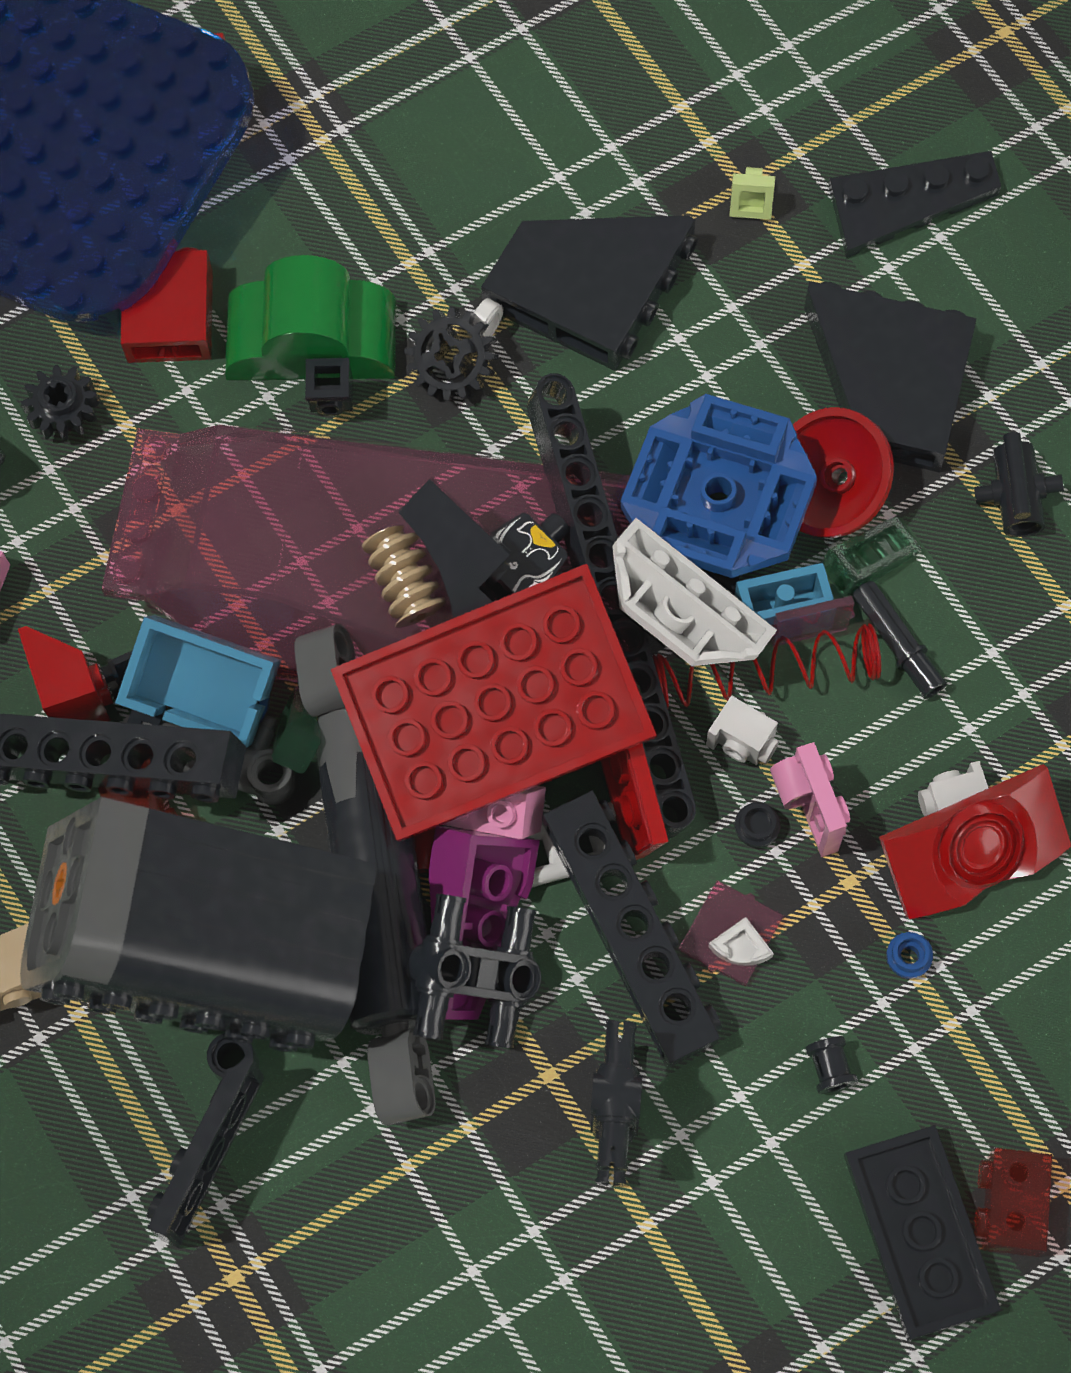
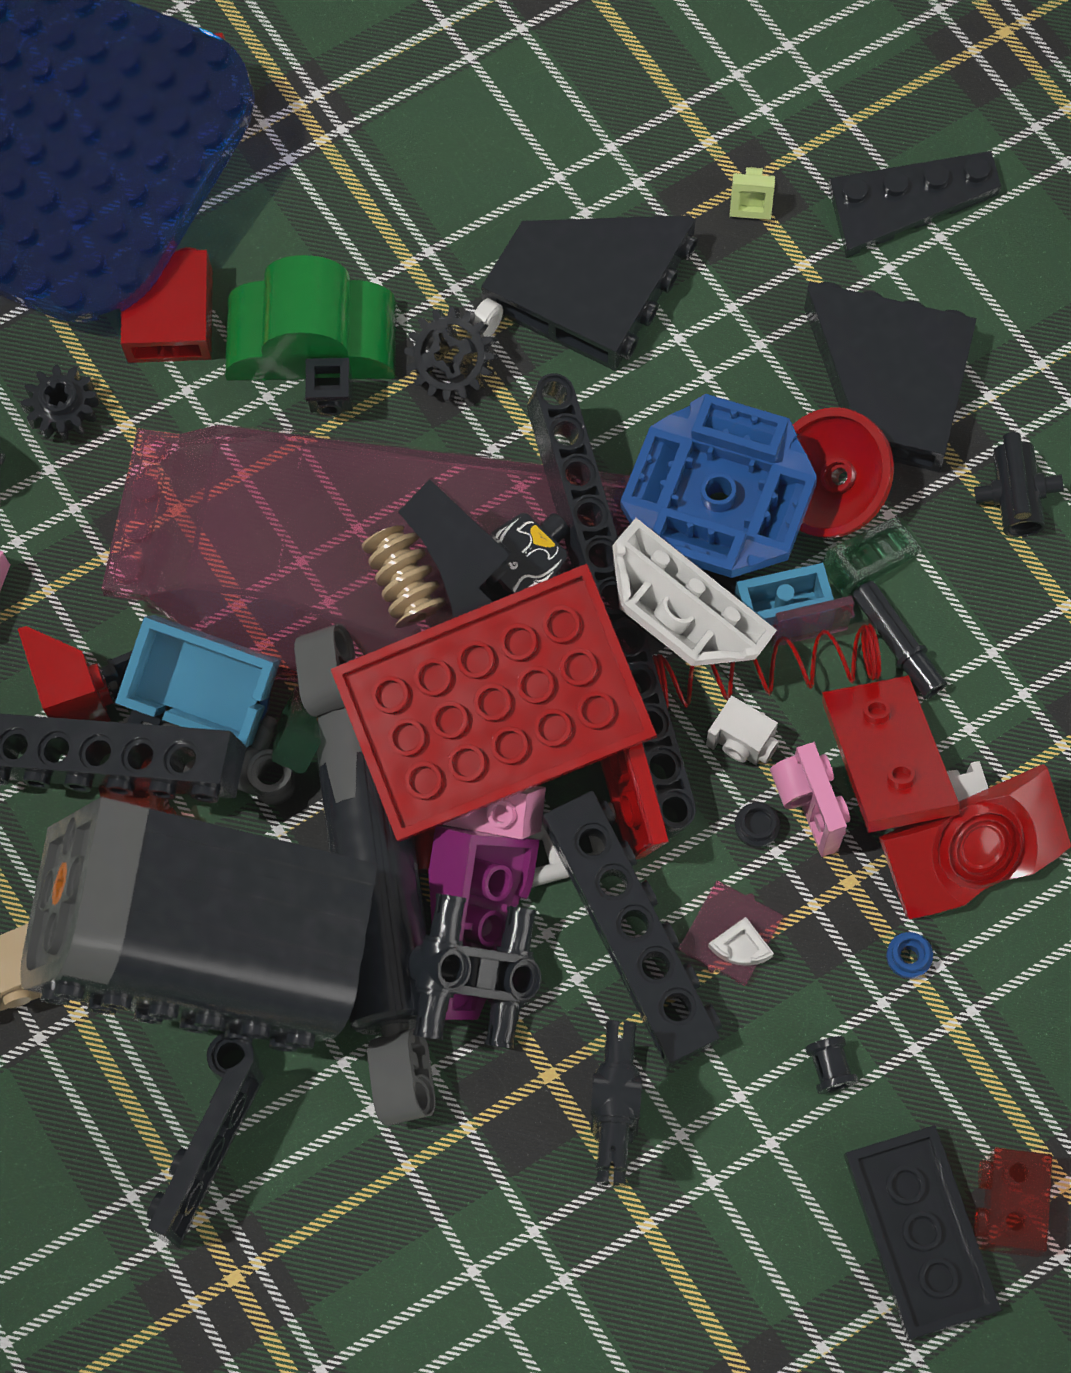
none -> red plate [822,675,959,833]

